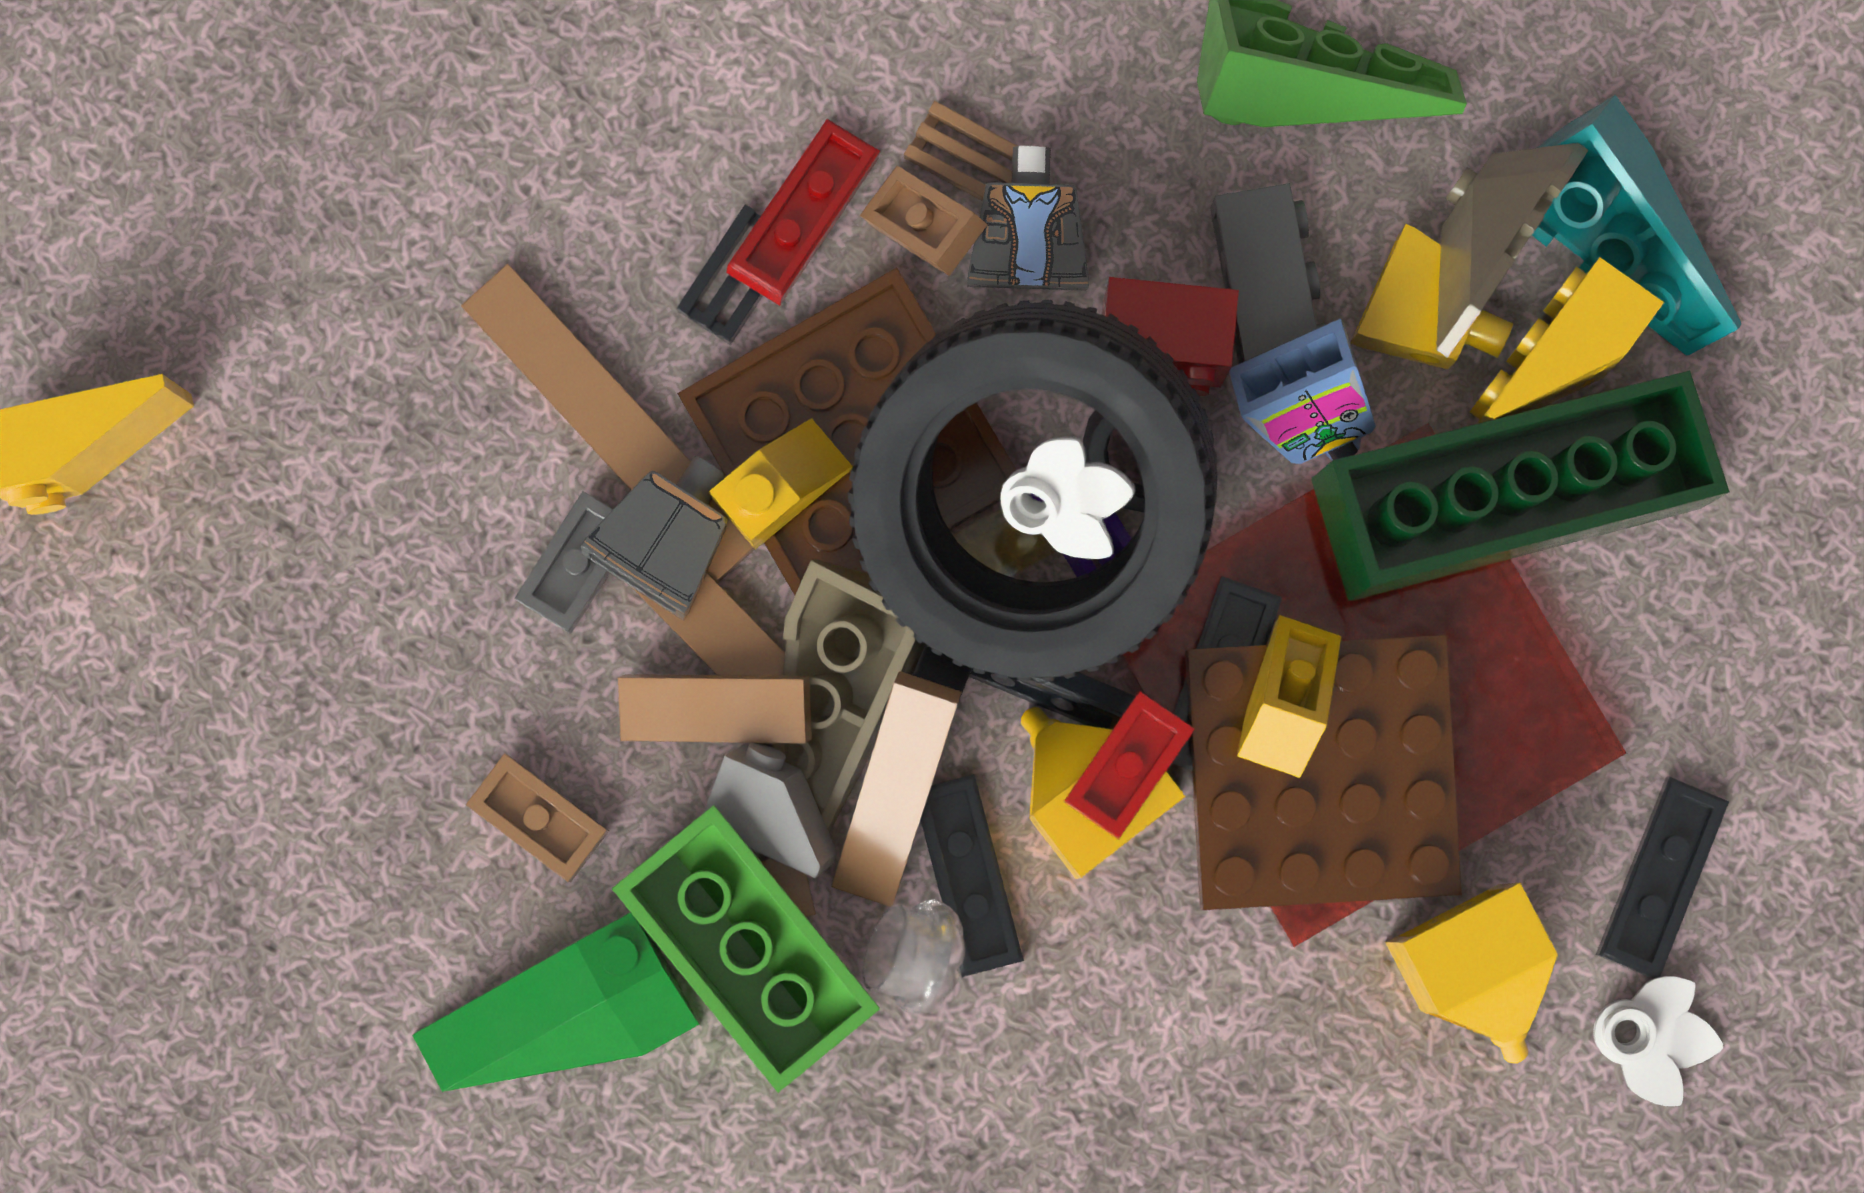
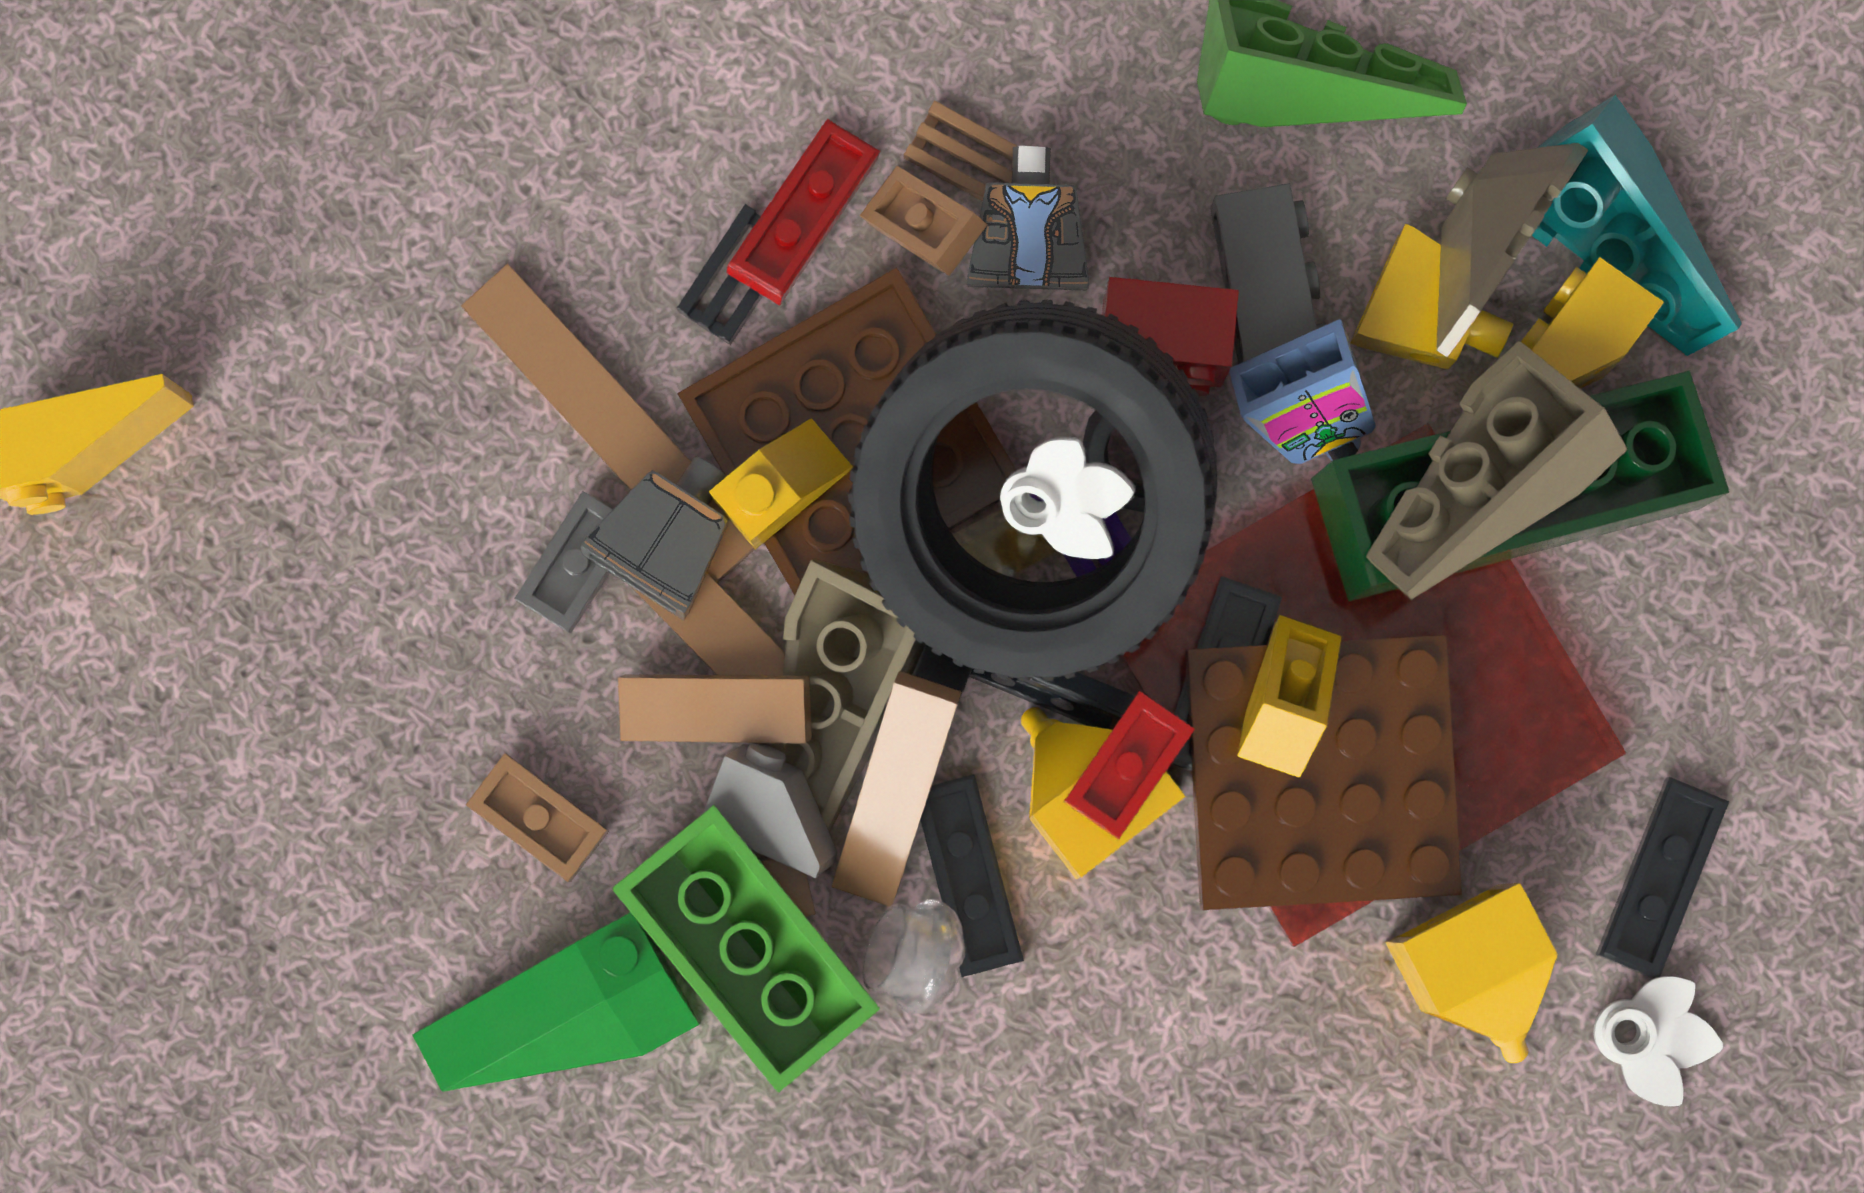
none -> dark tan wedge [1366,340,1628,600]

